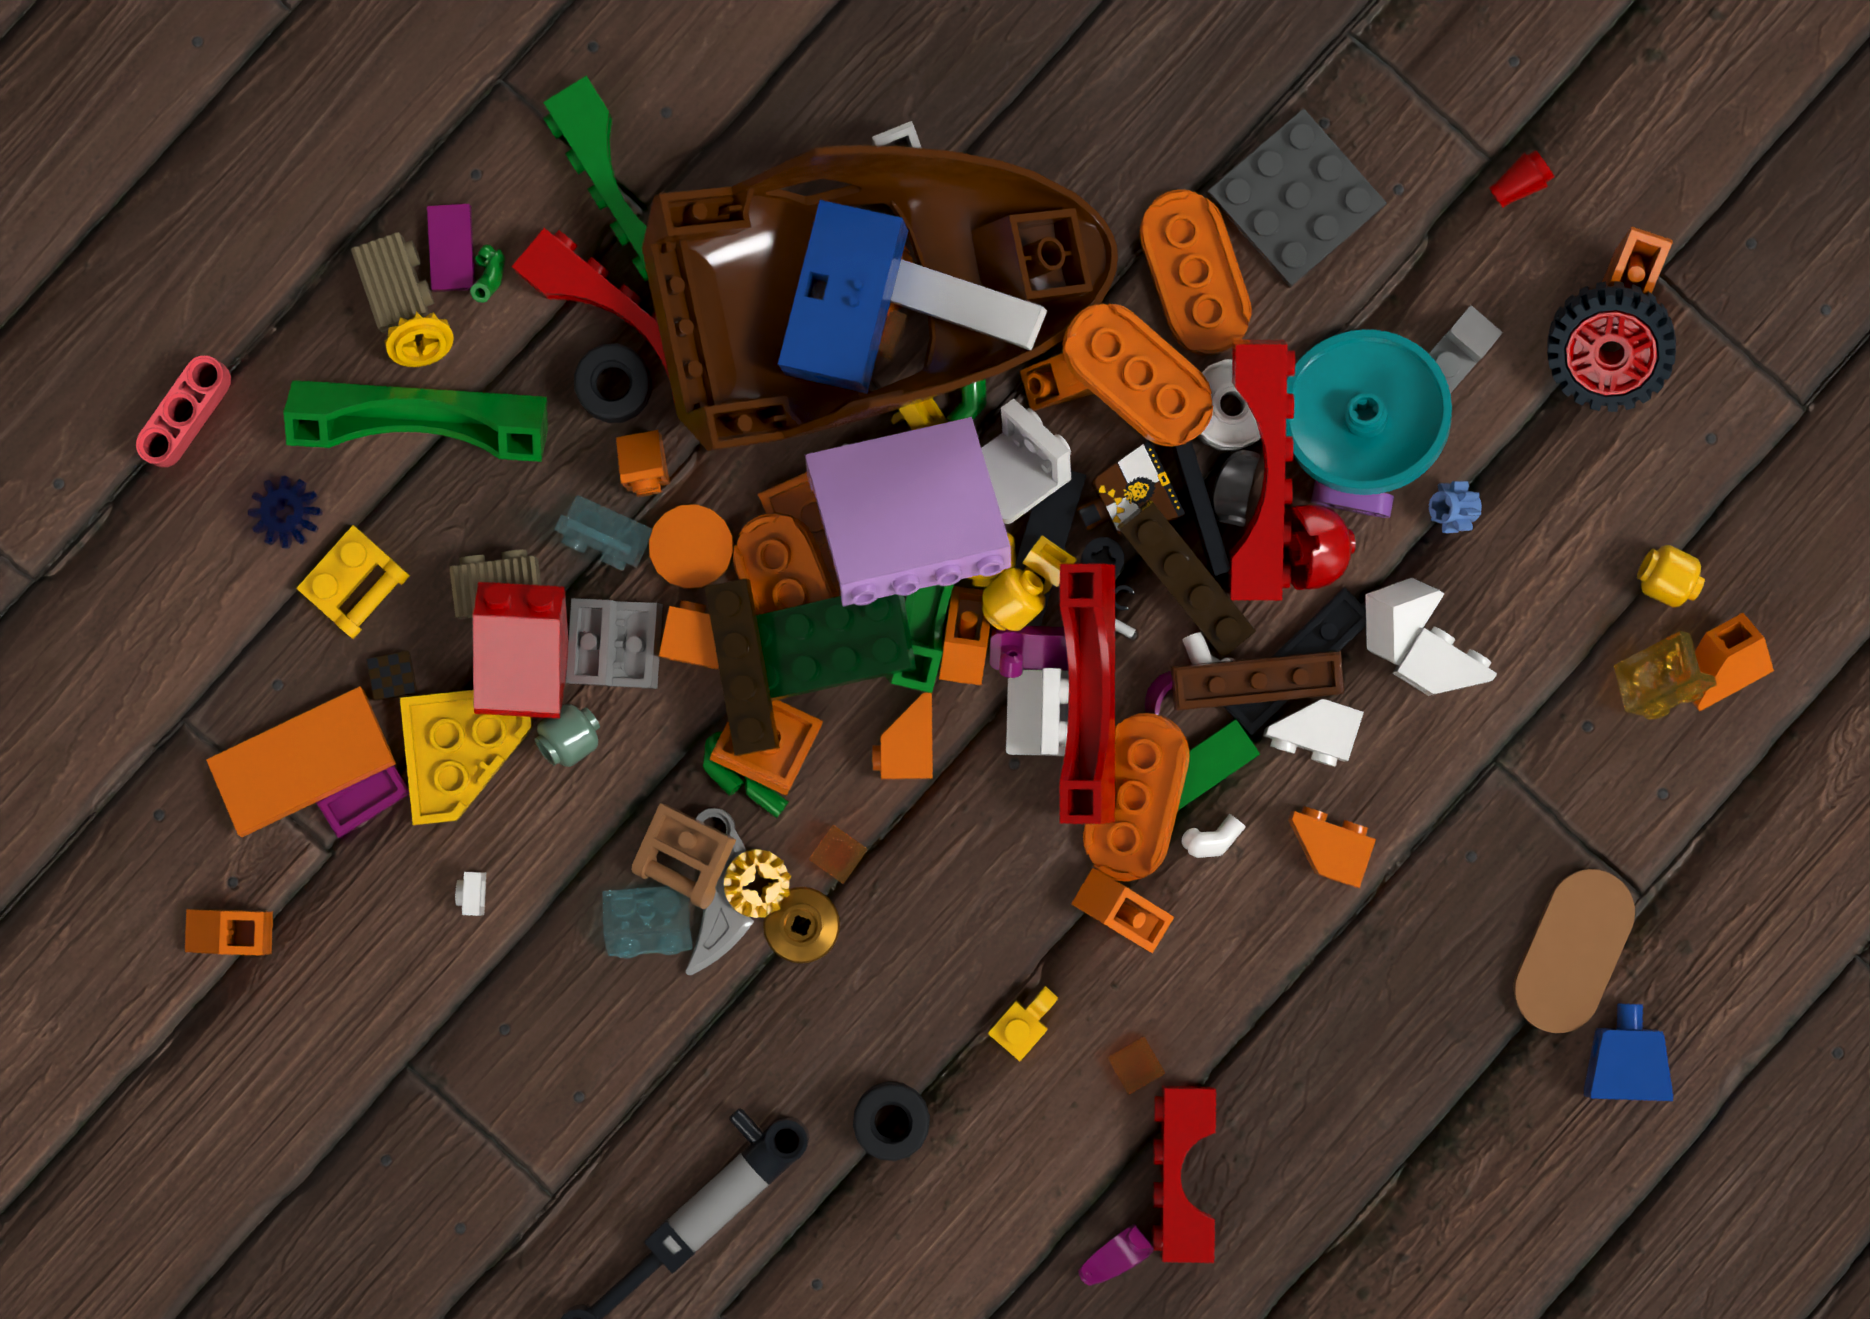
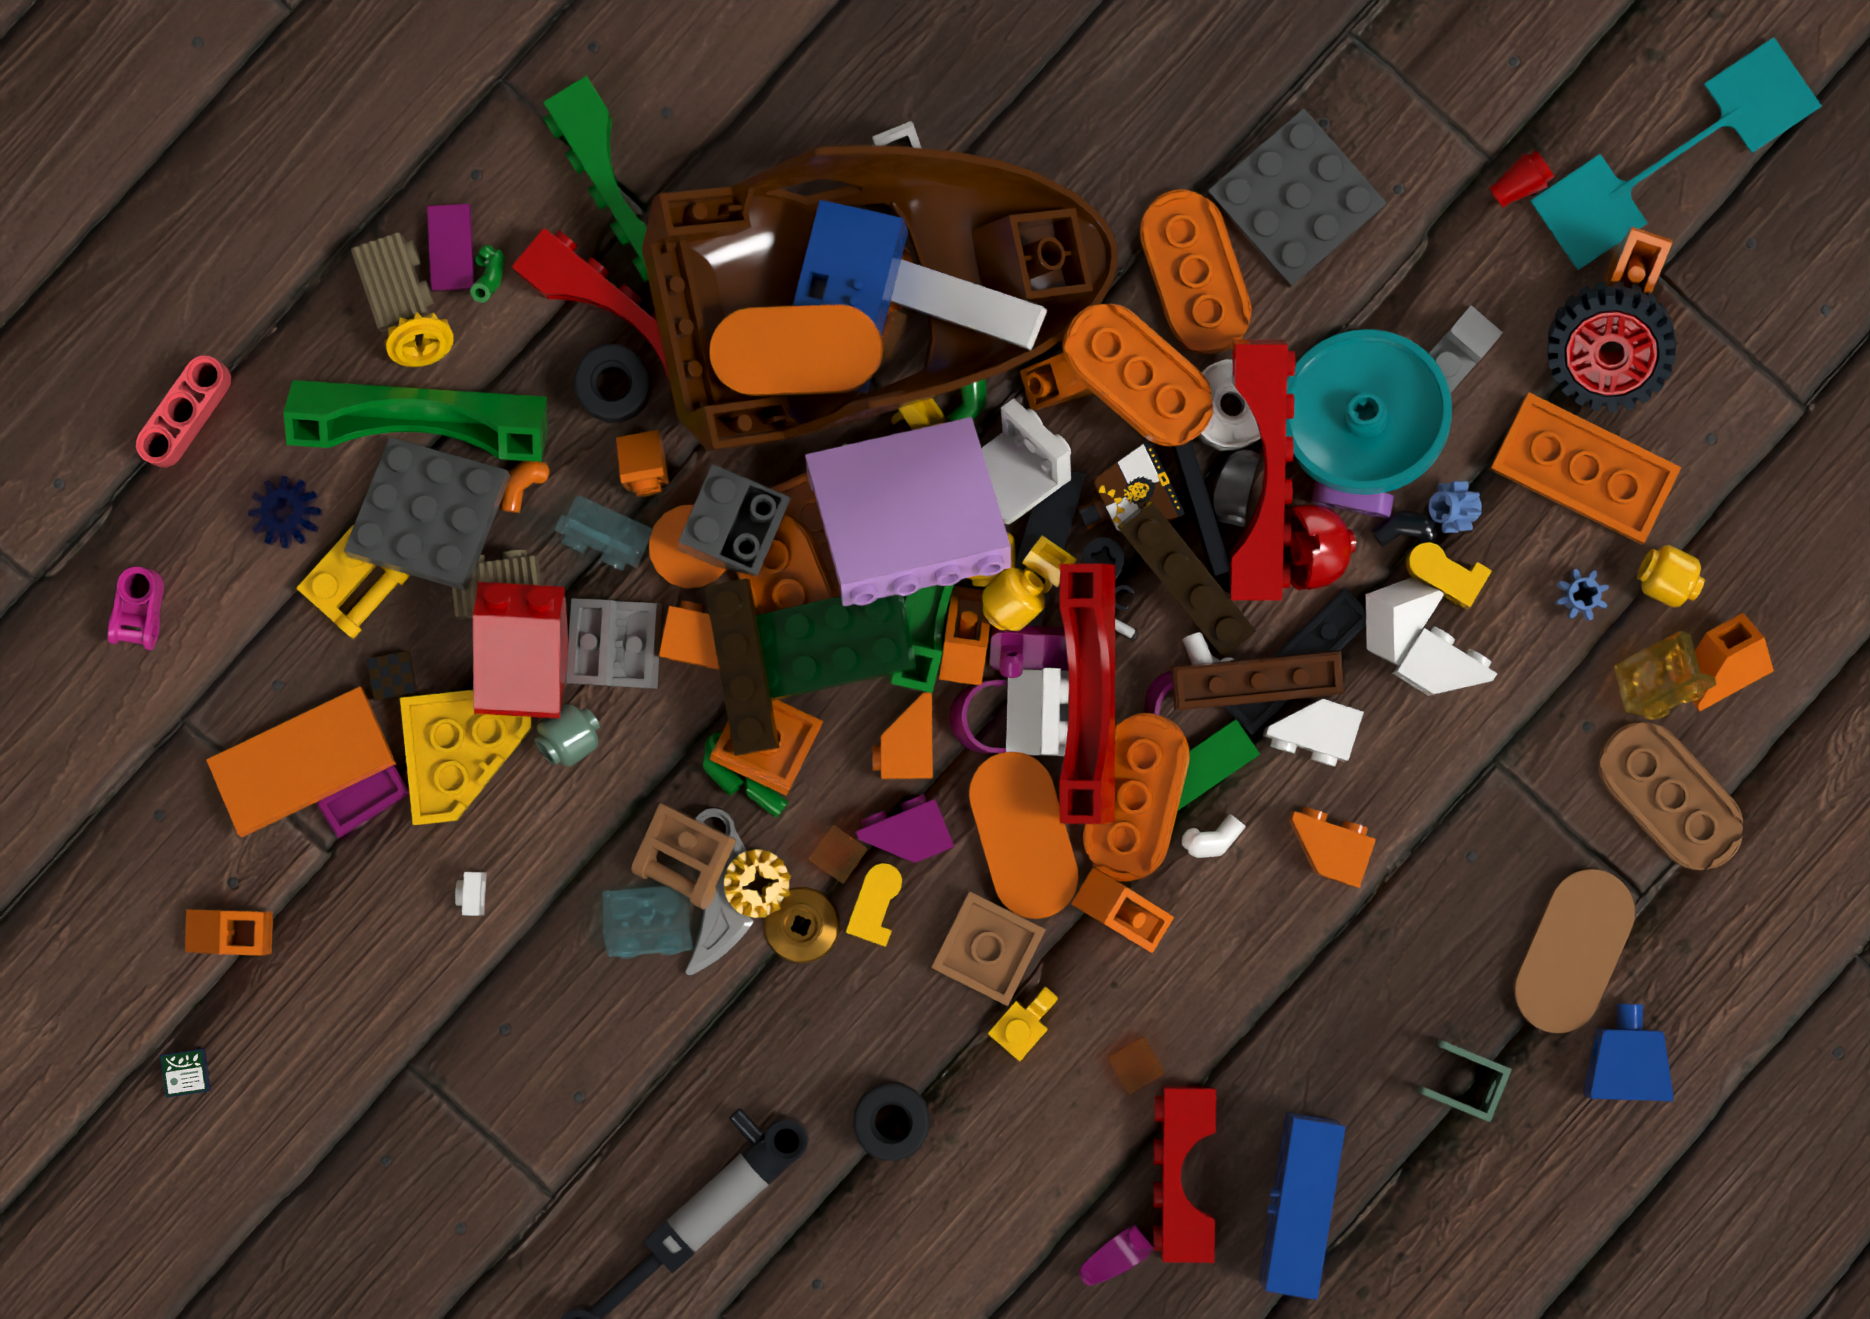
none -> dark pink piece [108,567,164,651]
none -> tile [160,1048,211,1098]
none -> dark grey plate [344,437,510,591]
none -> orange arm [499,461,549,513]
none -> dark grey slope [677,464,791,577]
none -> orange tile [710,305,883,396]
none -> yellow leg [846,863,903,947]
none -> magenta slope [856,795,954,863]
none -> medium nougat plate [931,891,1046,1006]
none -> magenta helmet [949,680,1007,753]
none -> orange tile [969,752,1078,919]
none -> blue brick [1258,1112,1346,1300]
none -> black arm [1371,510,1438,547]
none -> yellow leg [1405,542,1492,610]
none -> sand green piece [1414,1038,1512,1122]
none -> orange plate [1489,392,1682,545]
none -> teal hinge [1530,37,1822,271]
none -> medium blue gear [1555,569,1609,621]
none -> medium nougat tile [1598,722,1743,870]

